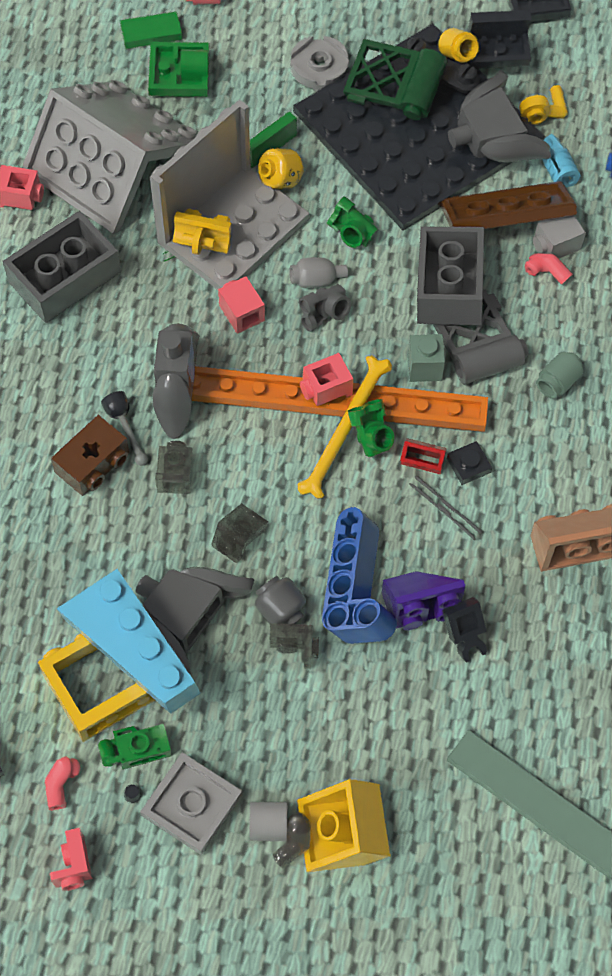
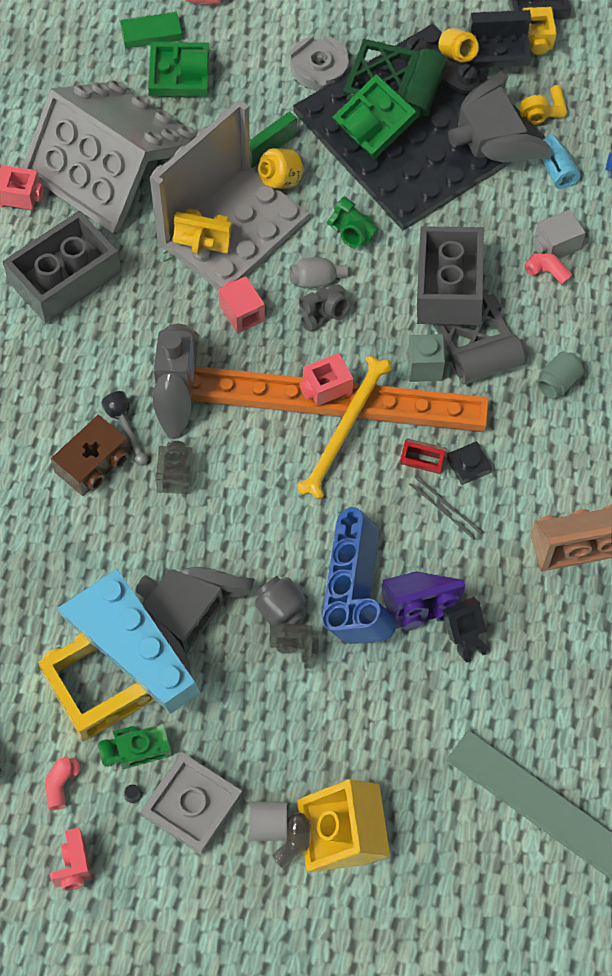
clear smoke bracket [211,503,268,563] -> none
green plate [347,399,395,457] -> none
reddish brown tile [442,181,577,229] -> none
none -> green plate [333,74,419,159]
none -> yellow brick [522,7,556,55]

